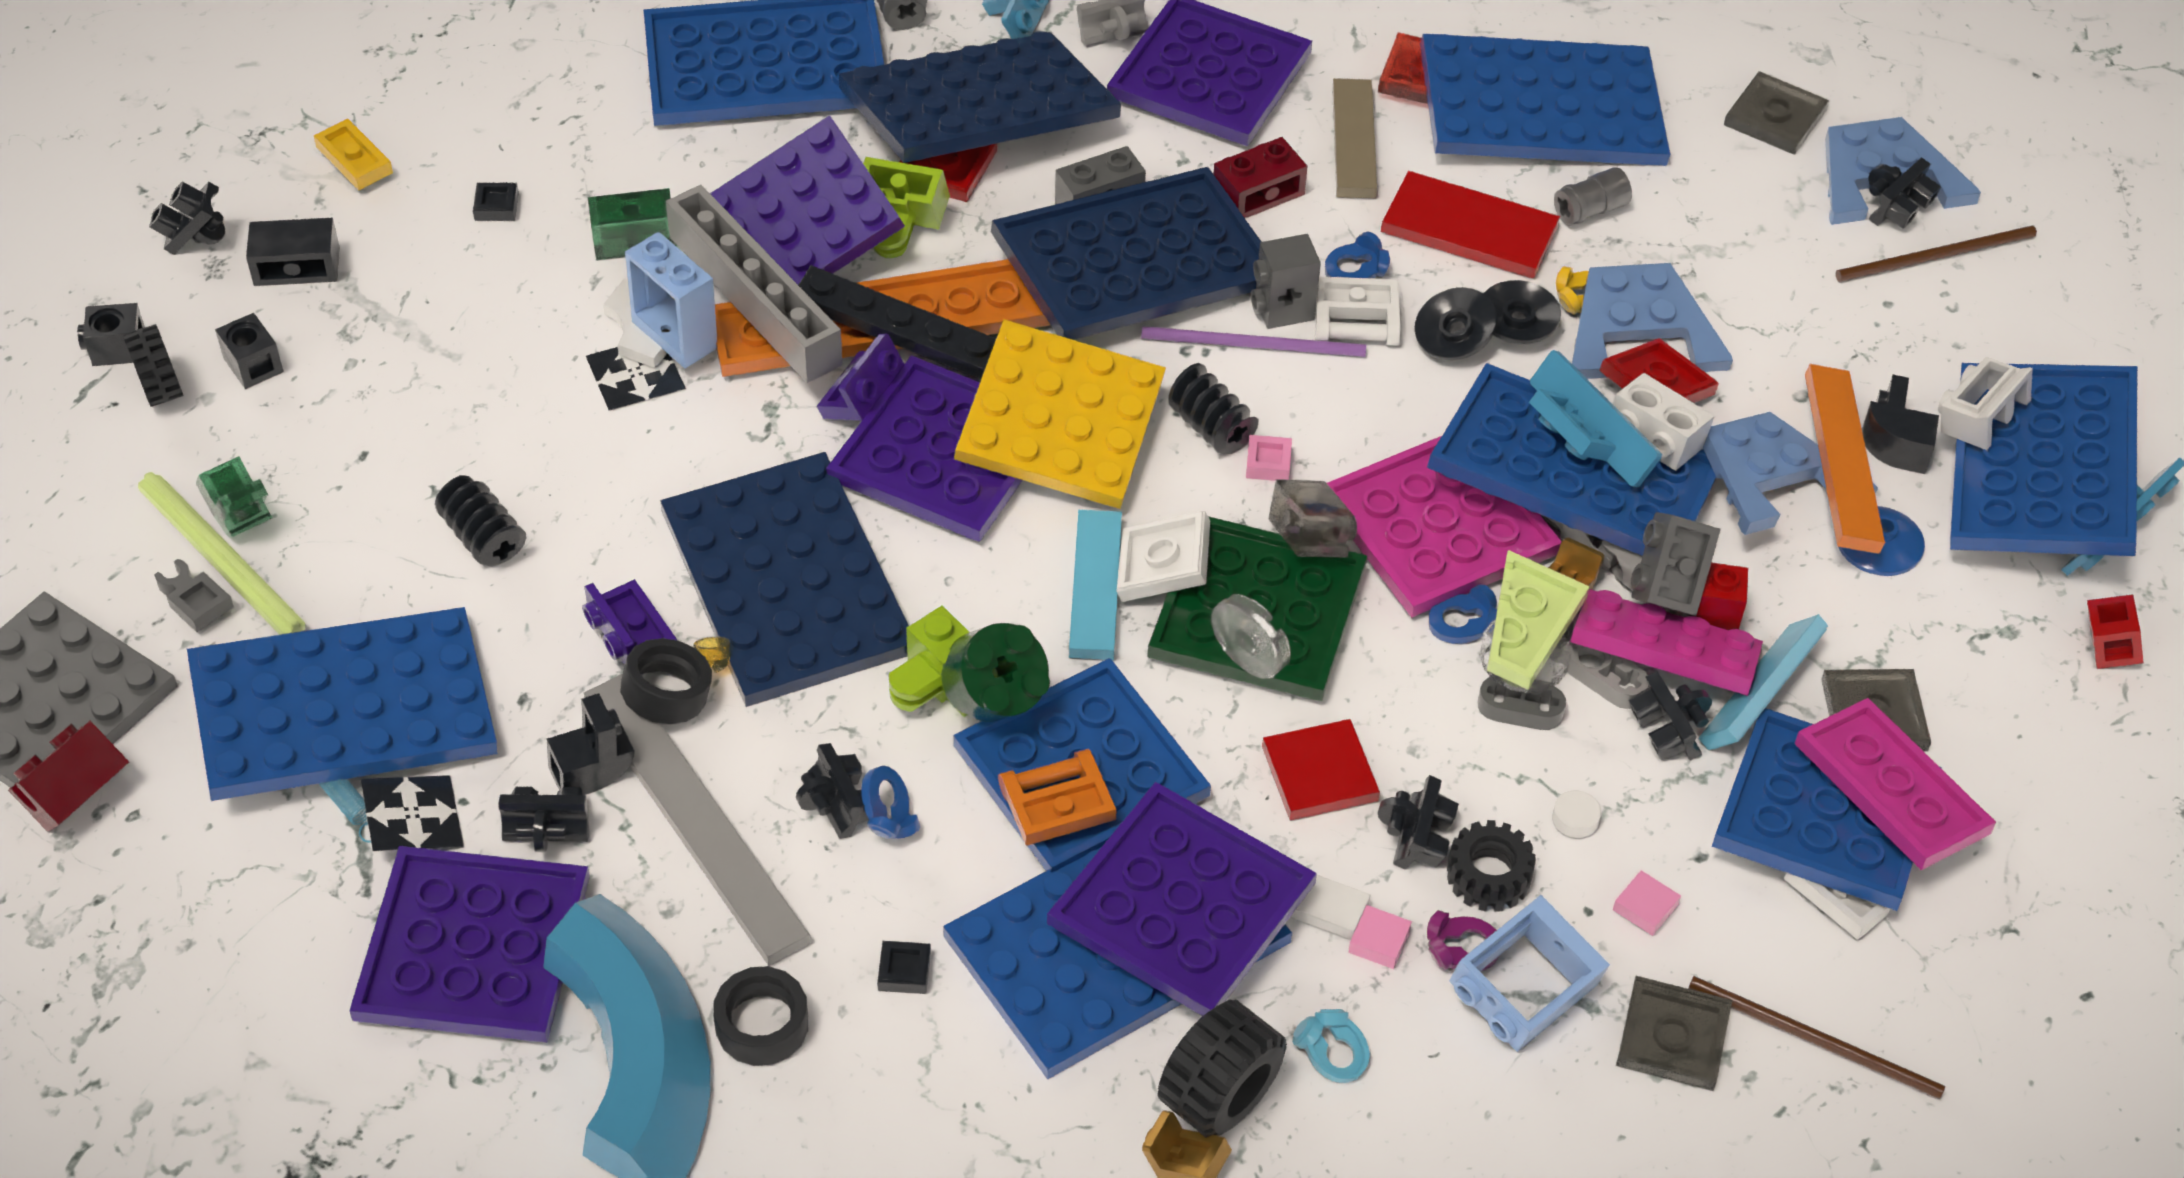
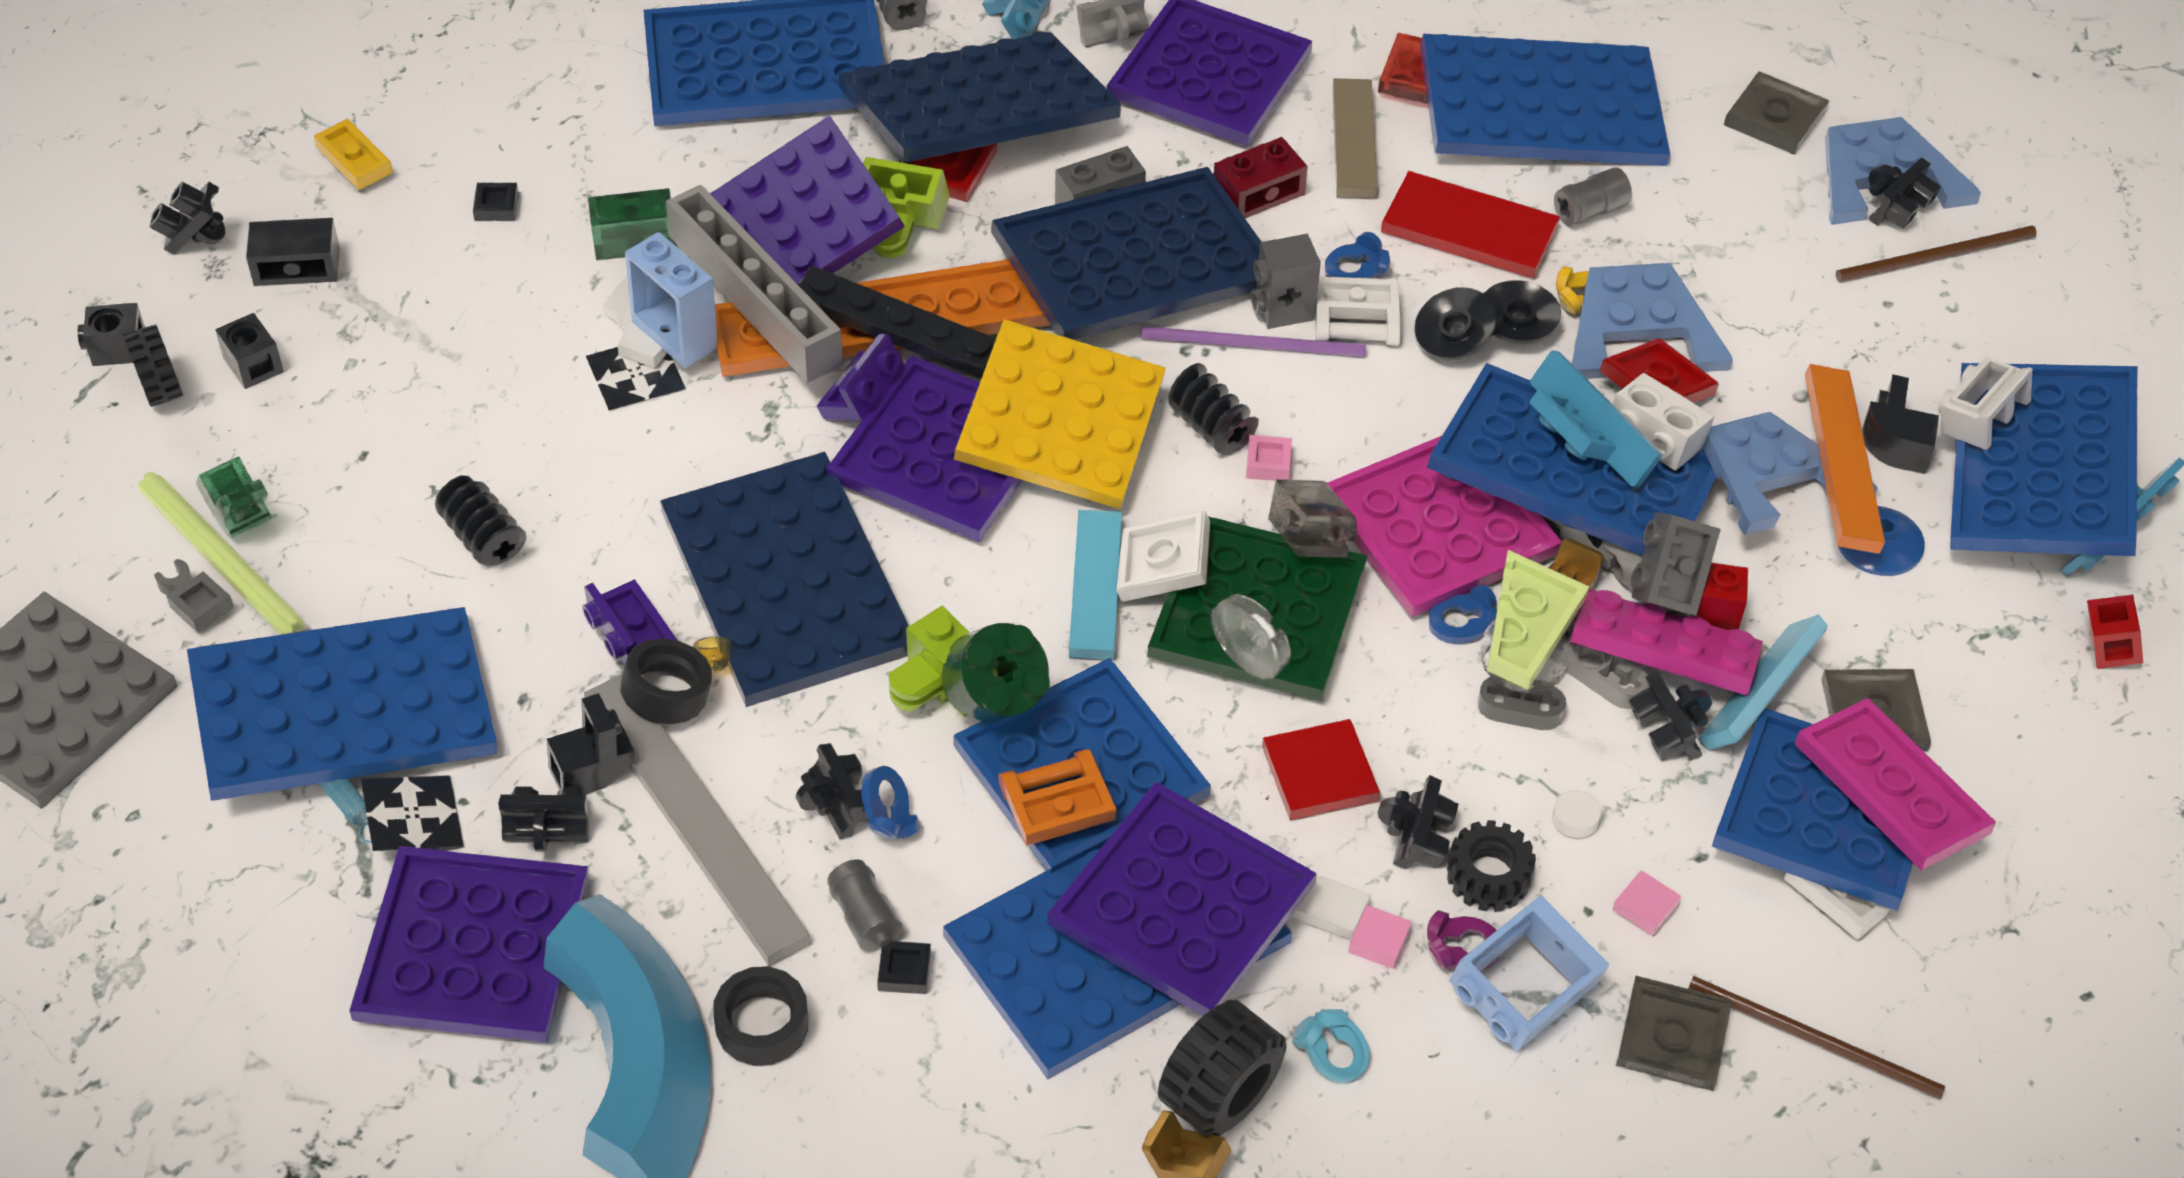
dark red brick [8,720,129,832] -> none
none -> flat silver piece [827,859,903,952]

